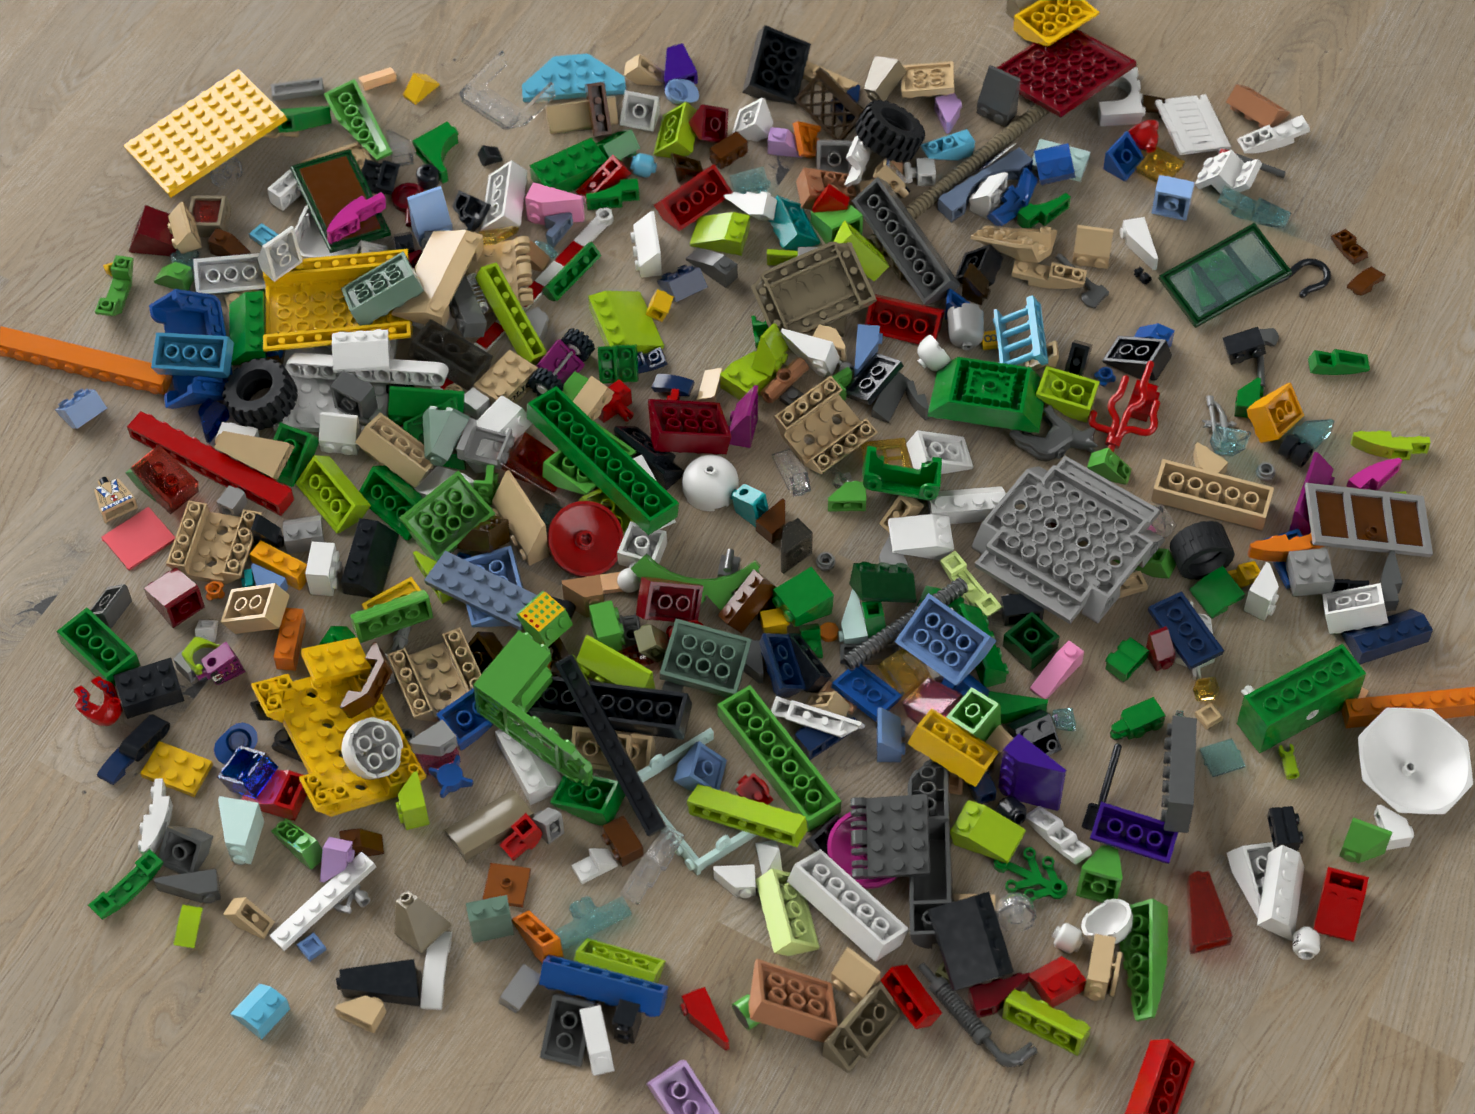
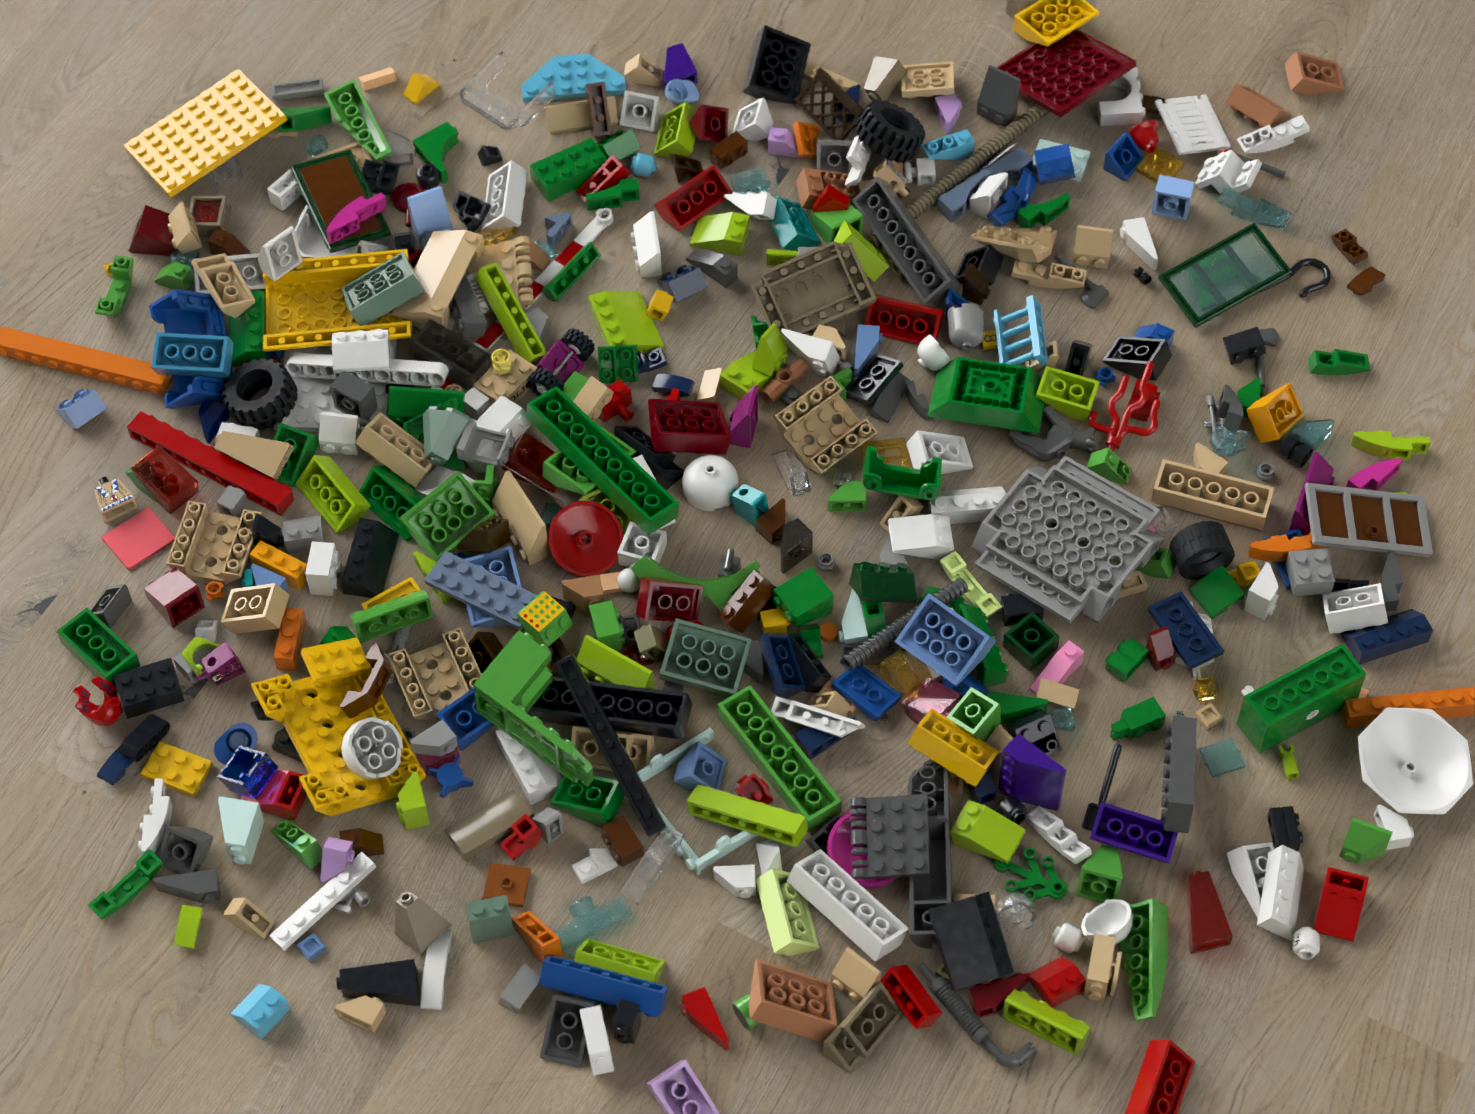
medium azure plate [249,223,279,246] -> none
bright pink slope [525,182,585,225] -> none
medium blue slope [876,708,905,762] -> none
none -> tan slope [191,253,255,319]
none -> clear light blue slope [306,134,329,157]
none -> light yellow wheel [491,349,511,374]
none -> tan slope [1035,678,1079,709]
none -> dark grey slope [1217,384,1243,432]
none -> nougat slope [1284,51,1345,94]

